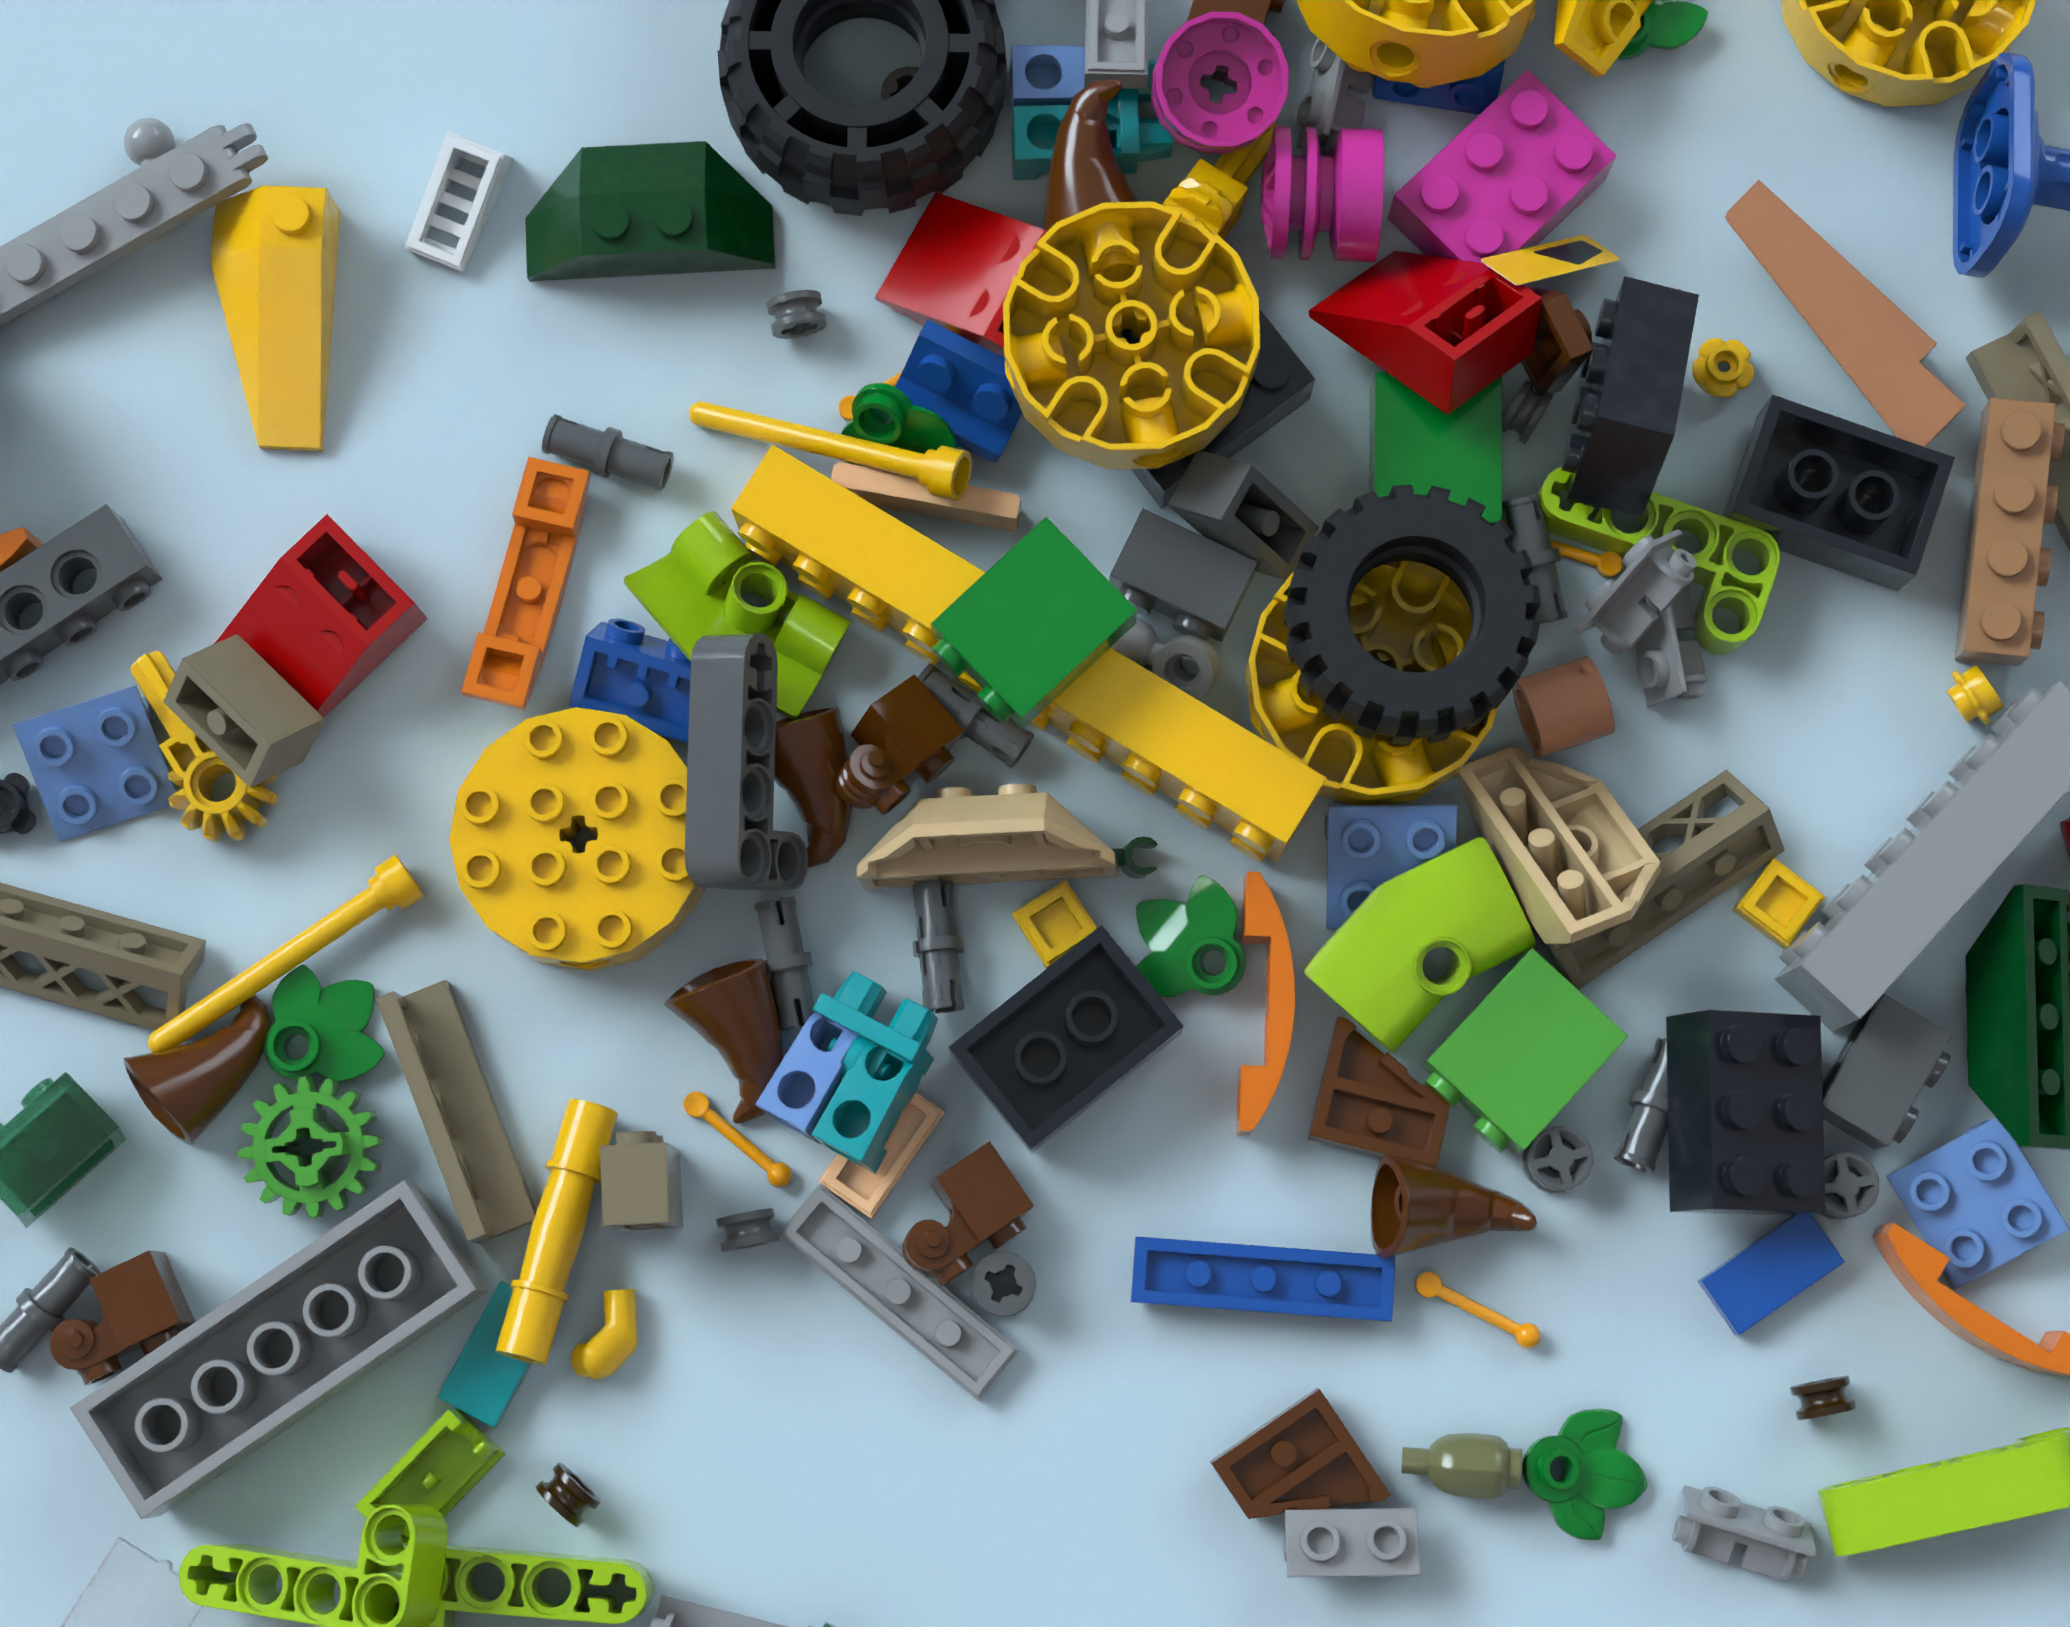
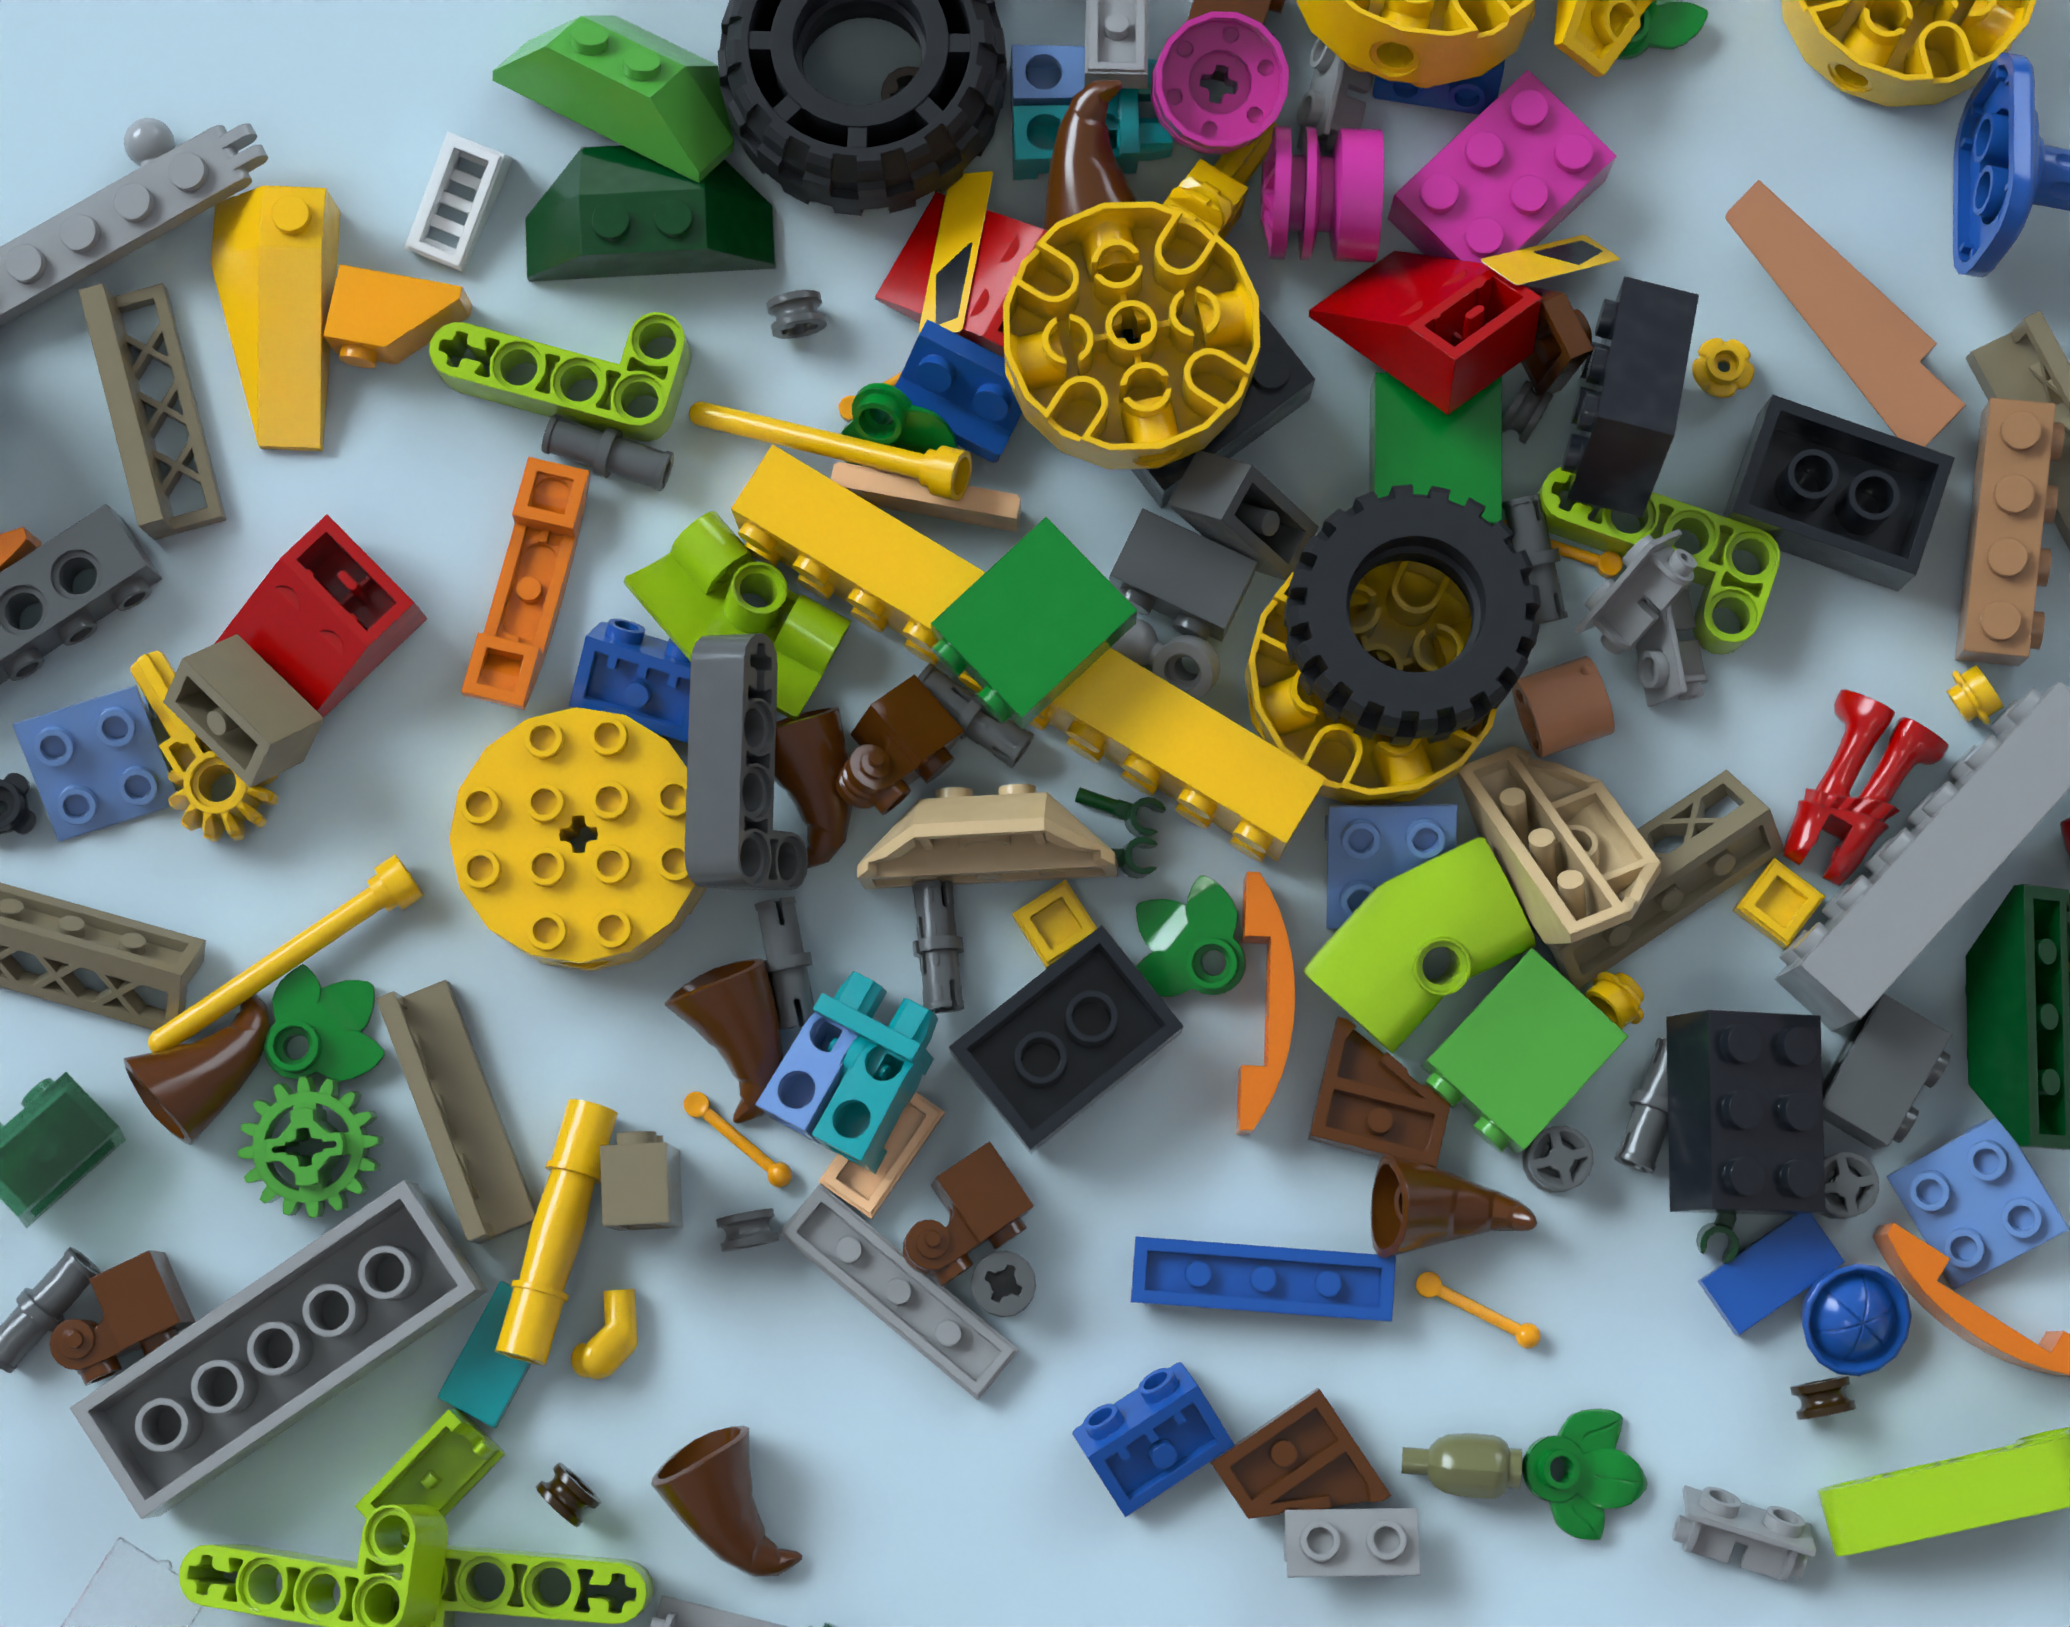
none -> dark tan fence [78,283,226,540]
none -> light orange slope [323,264,472,368]
none -> lime beam [429,312,691,442]
none -> bright green wedge [492,15,734,183]
none -> reddish brown hat [651,1425,802,1577]
none -> yellow sticker [919,171,993,333]
none -> blue bracket [1072,1362,1235,1517]
none -> dark green hand [1075,787,1166,837]
none -> yellow plate [1584,971,1644,1030]
none -> dark green hand [1696,1213,1740,1264]
none -> red piece [1783,689,1949,886]
none -> blue hat [1800,1264,1912,1376]

